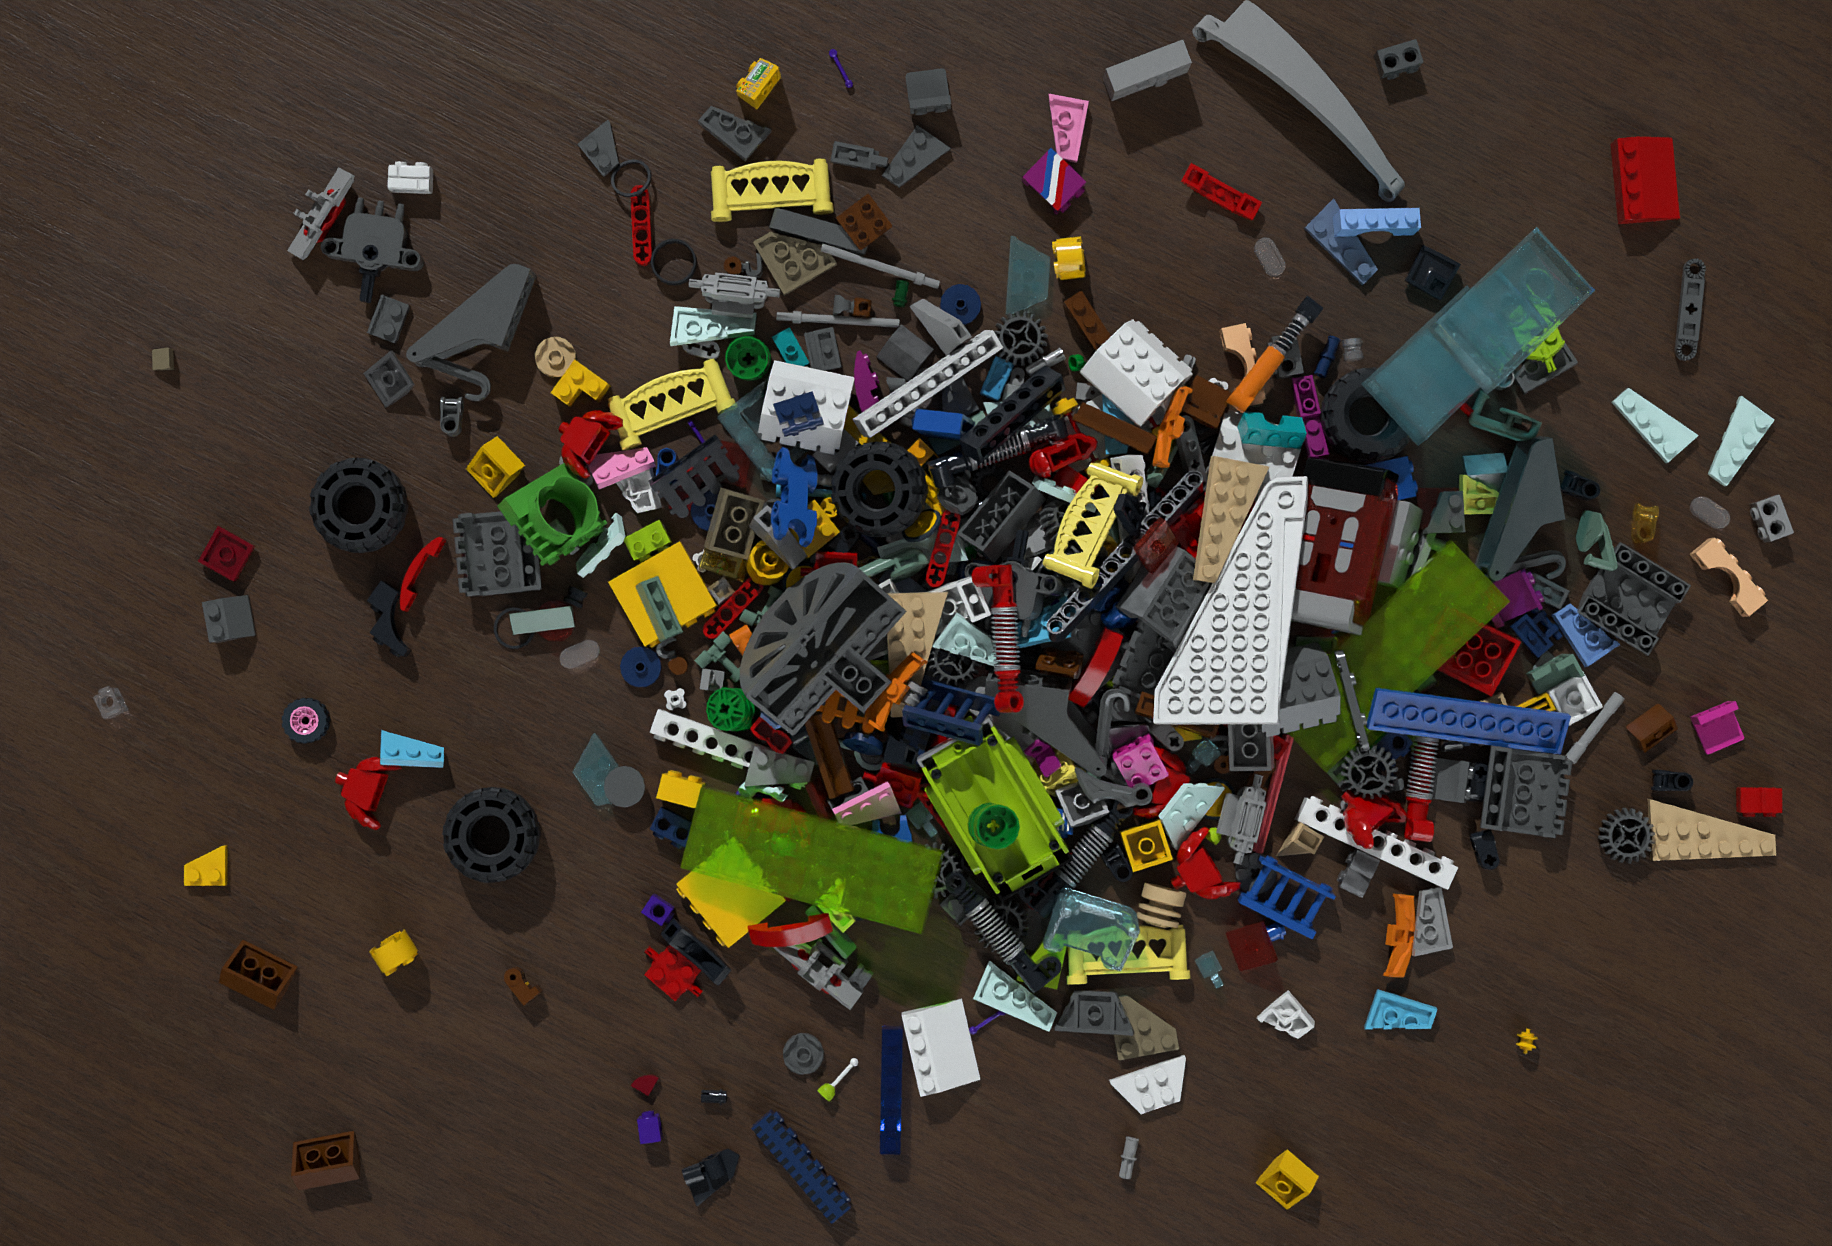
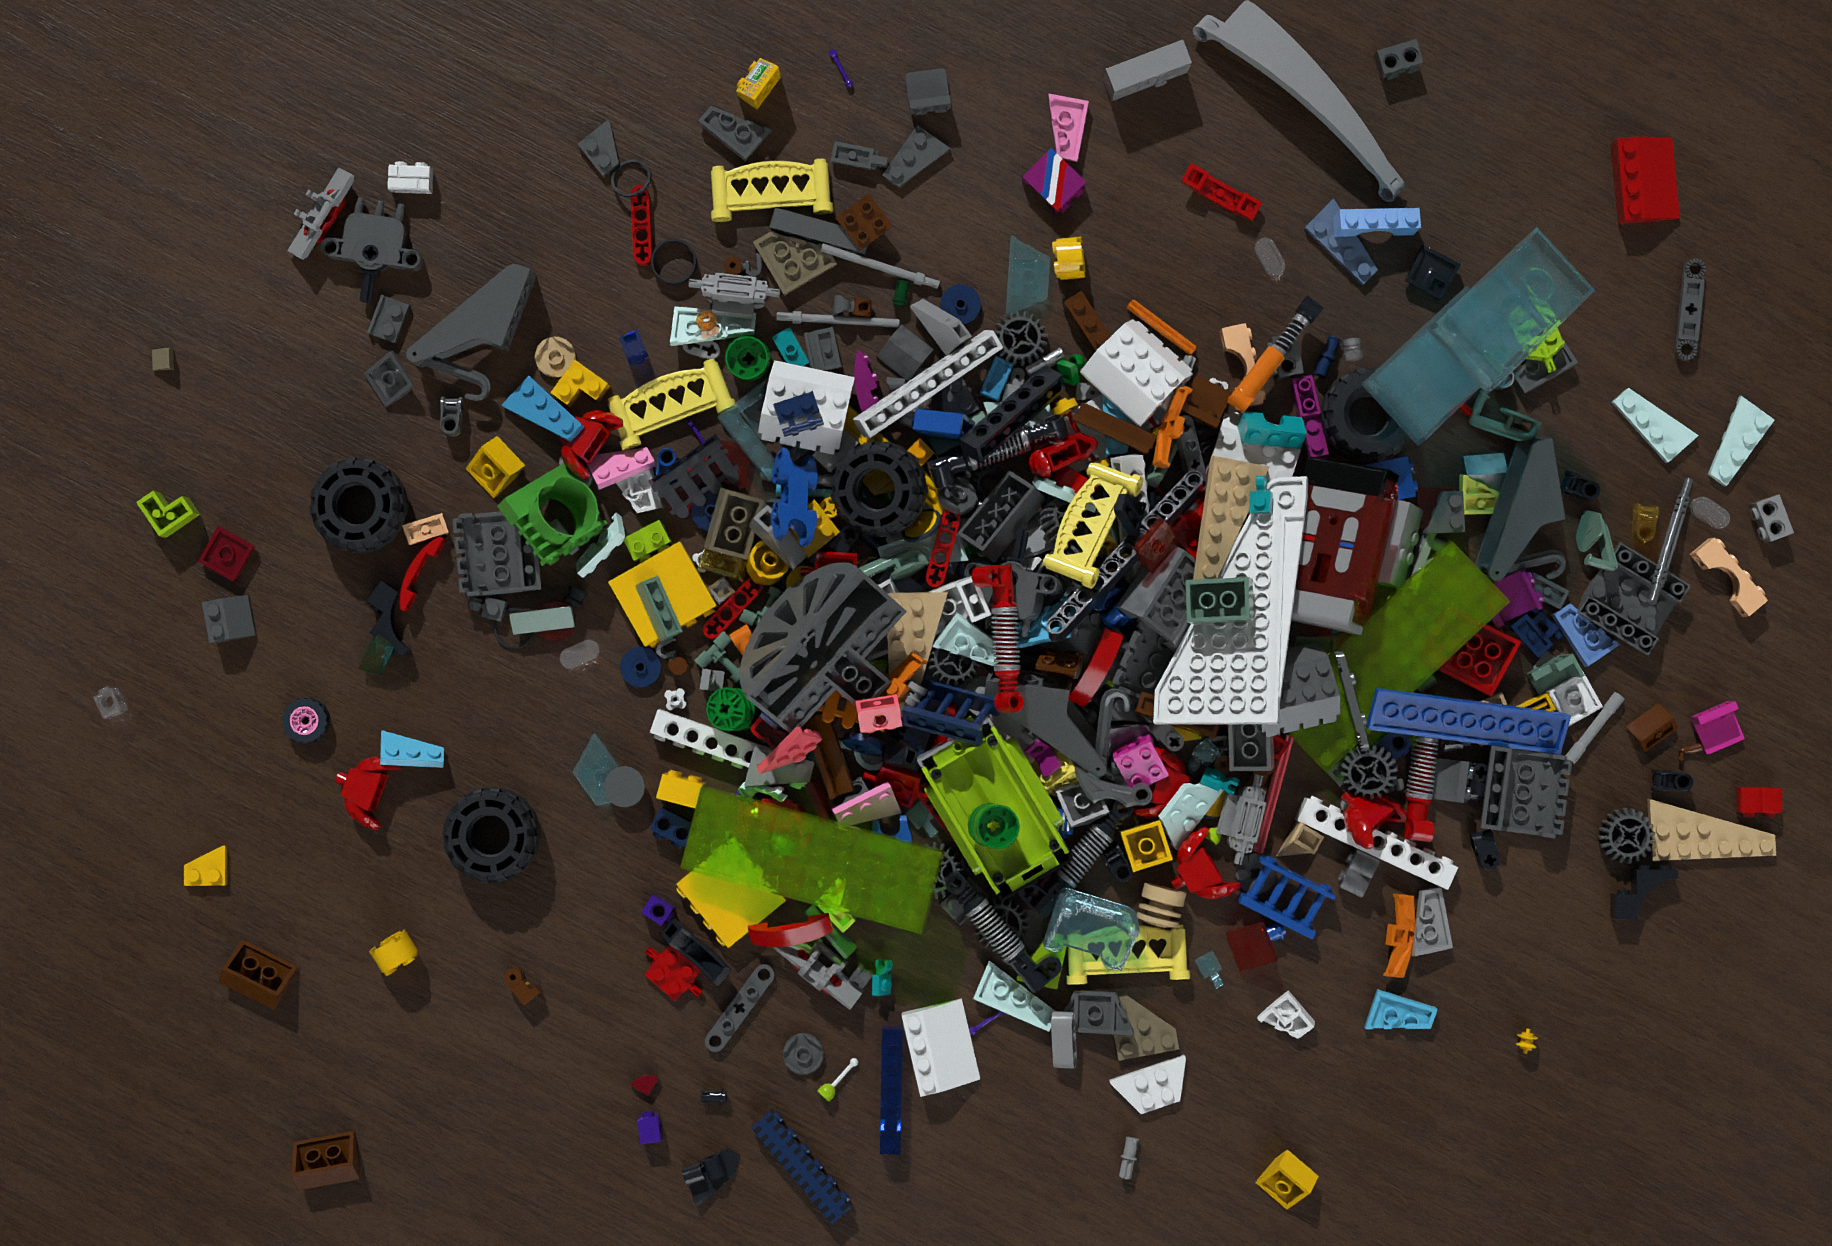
none -> lime brick [136,491,200,538]
none -> clear green slope [359,634,395,675]
none -> light nougat plate [402,513,449,545]
none -> dark grey plate [466,597,508,622]
none -> dark azure wing [501,376,584,442]
none -> clear blue tile [619,329,649,365]
none -> clear orange plate [696,311,717,331]
none -> dark grey piece [705,964,775,1052]
none -> coral wing [756,727,822,774]
none -> coral brick [855,694,902,733]
none -> teal plate [872,959,893,996]
none -> light grey beam [1051,1011,1077,1069]
none -> green plate [1056,360,1080,386]
none -> orange axle [1127,300,1197,355]
none -> sand green brick [1185,577,1254,624]
none -> teal plate [1200,767,1240,795]
none -> teal plate [1249,476,1273,513]
none -> black arch [1610,865,1678,920]
none -> dark grey axle [1648,478,1693,605]
none -> reddish brown piece [1678,743,1704,762]

